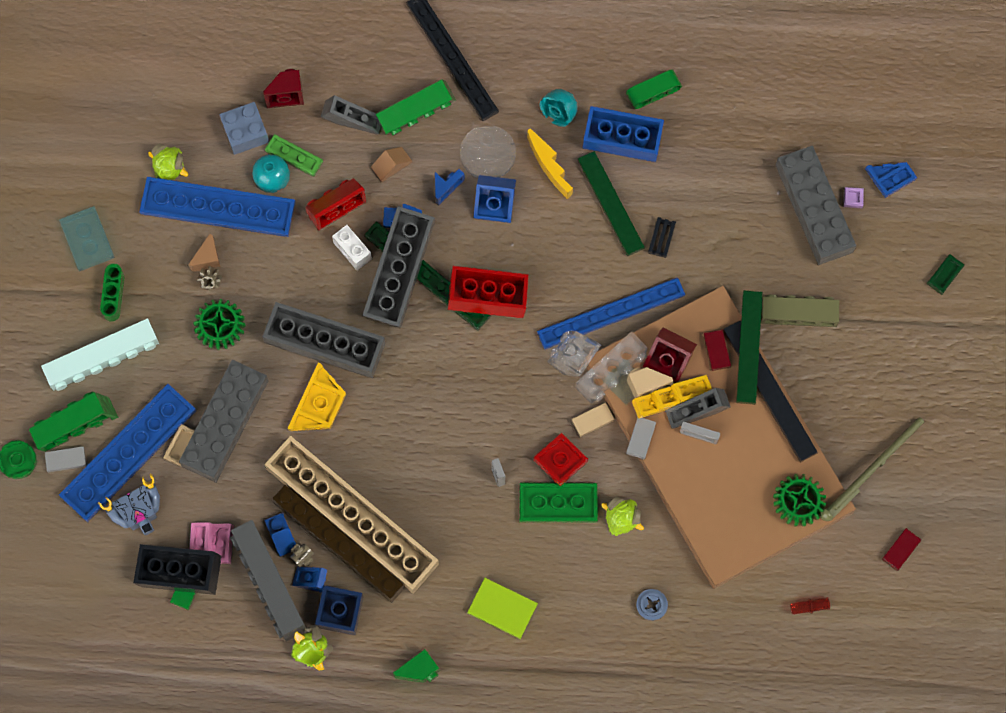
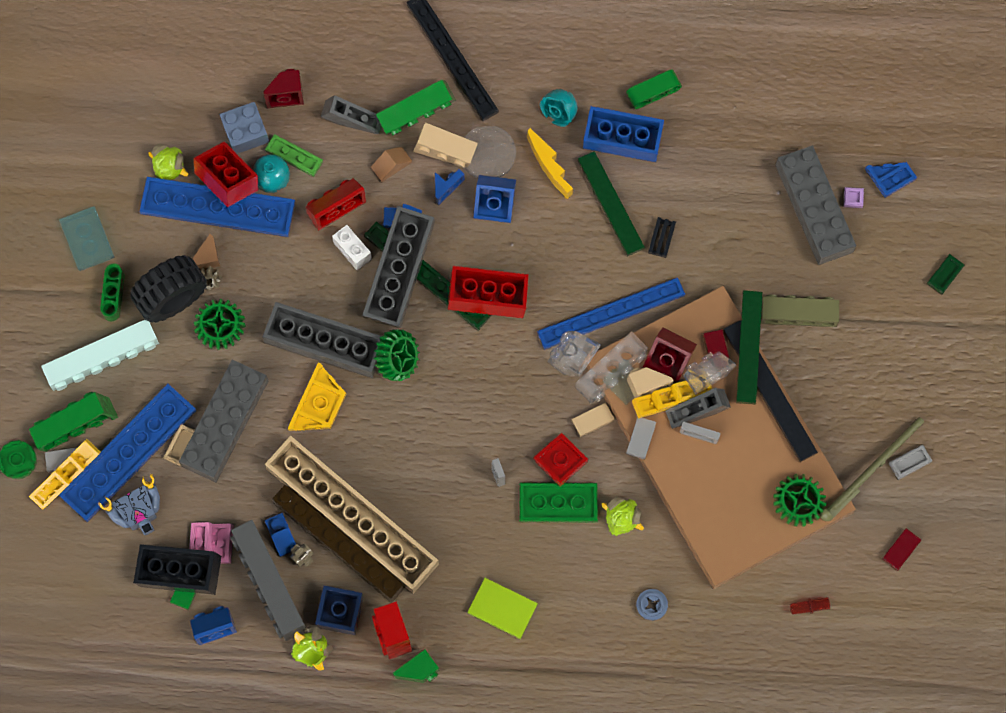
blue slope [292,567,327,592] -> none
none -> yellow slope [29,439,100,510]
none -> black tyre [131,255,207,323]
none -> blue slope [190,606,237,646]
none -> red brick [193,141,258,207]
none -> red brick [371,601,412,659]
none -> green gear [373,329,420,381]
none -> tan wedge [413,123,478,168]
none -> clear slope [683,352,737,395]
none -> light grey tile [889,444,932,480]

